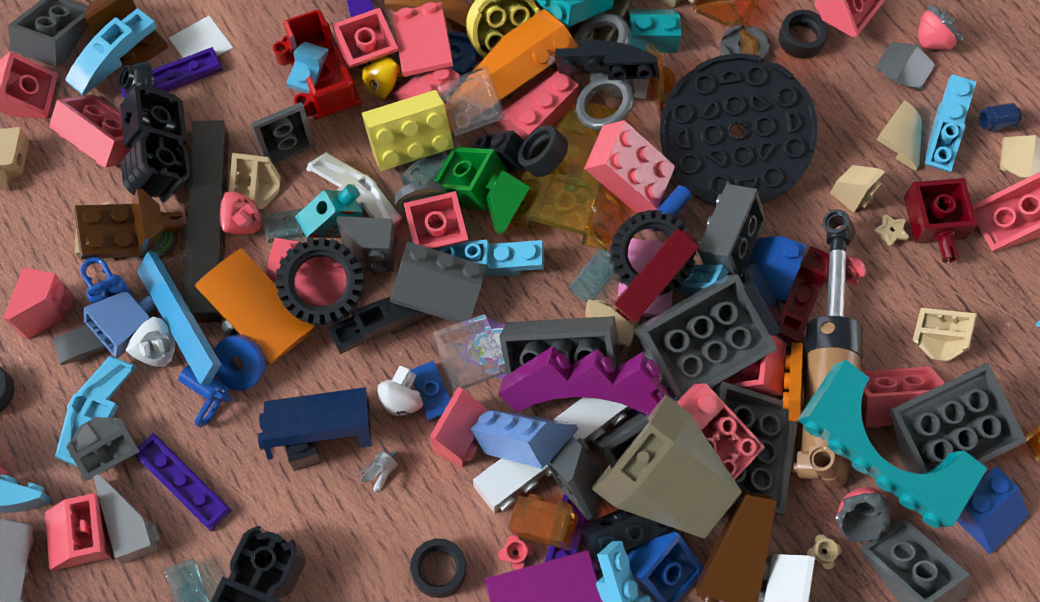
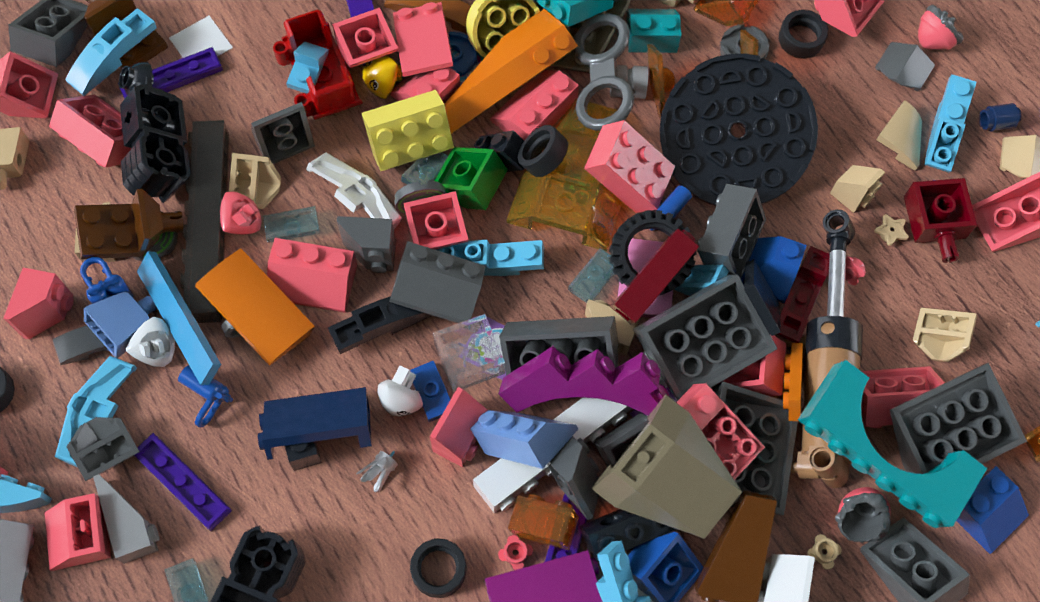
blue tile [214,335,266,391] -> none
black tyre [275,237,365,326] -> none
teal torso [295,184,362,238] -> none
clear brick [437,66,506,136] -> none
green slope [486,171,530,235] -> none
black slope [554,40,660,80] -> none

